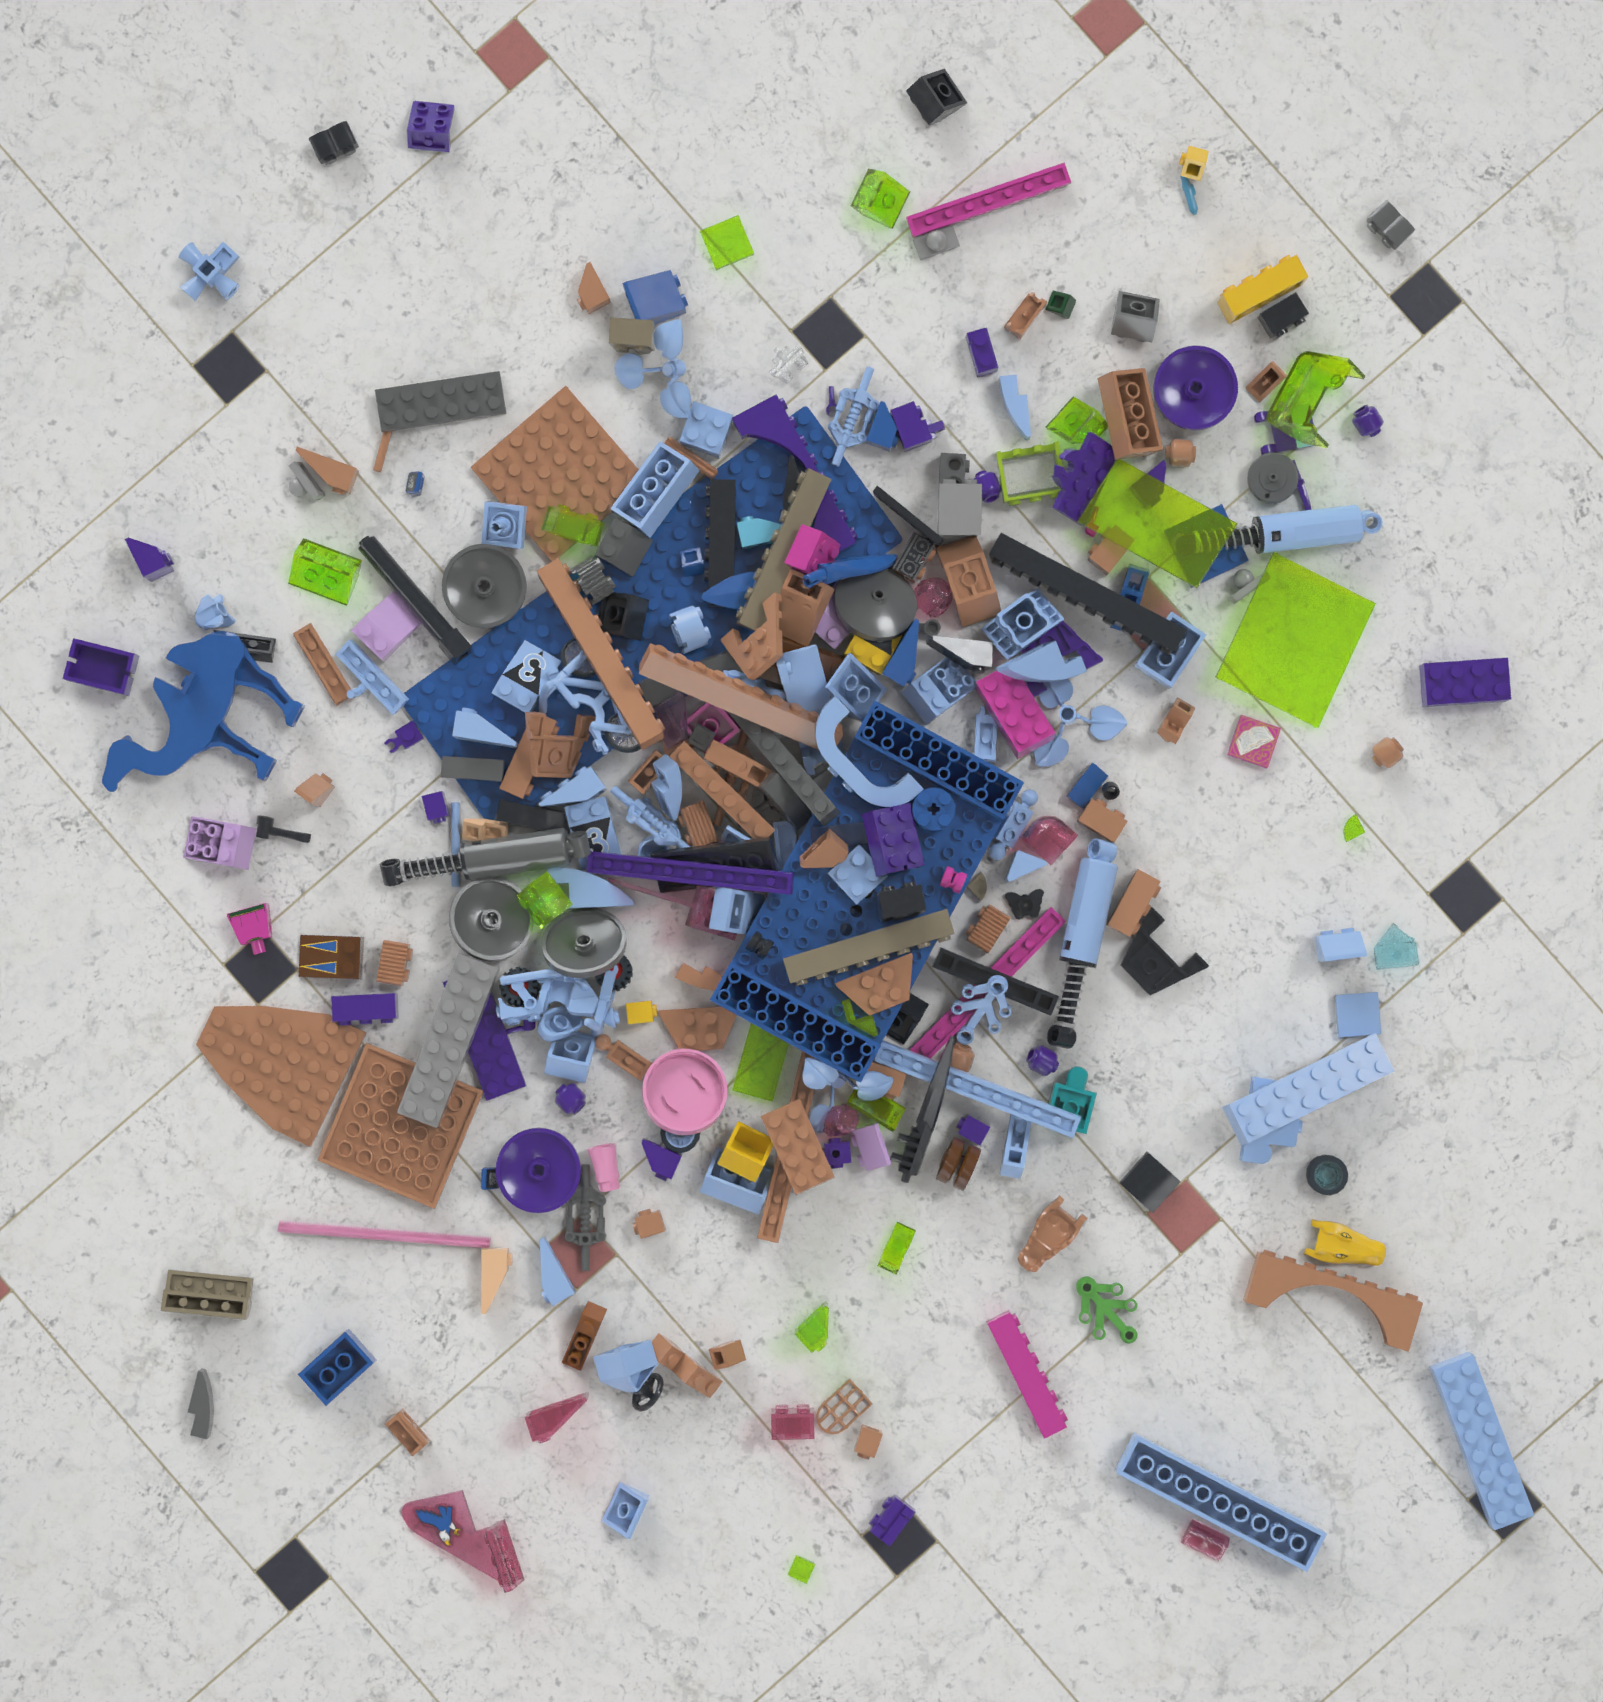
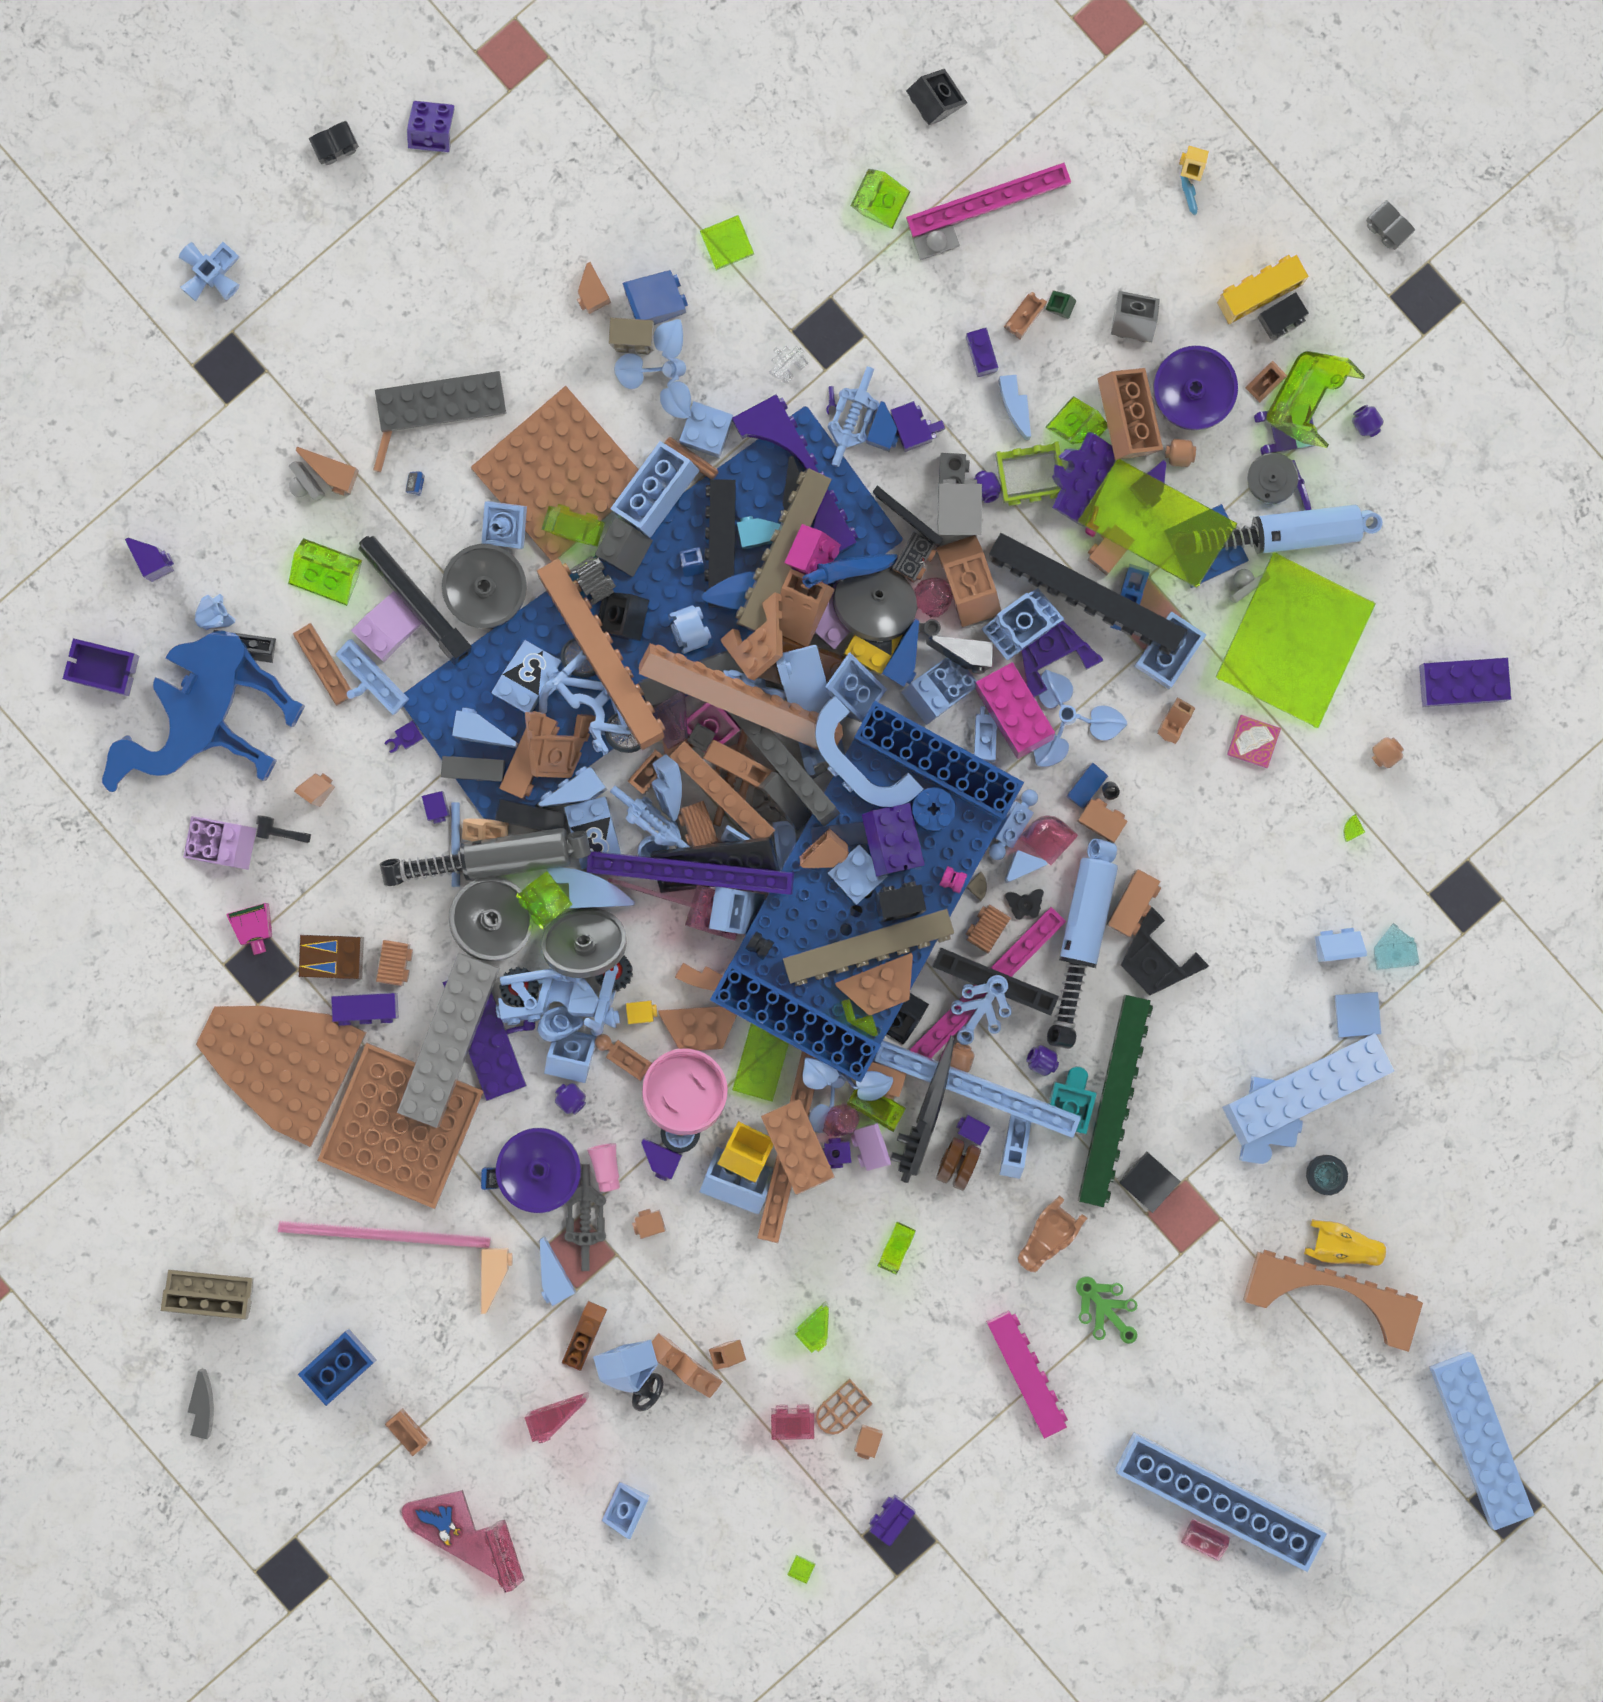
light blue slope [996,641,1087,682] -> none
none -> dark green brick [1078,995,1153,1207]

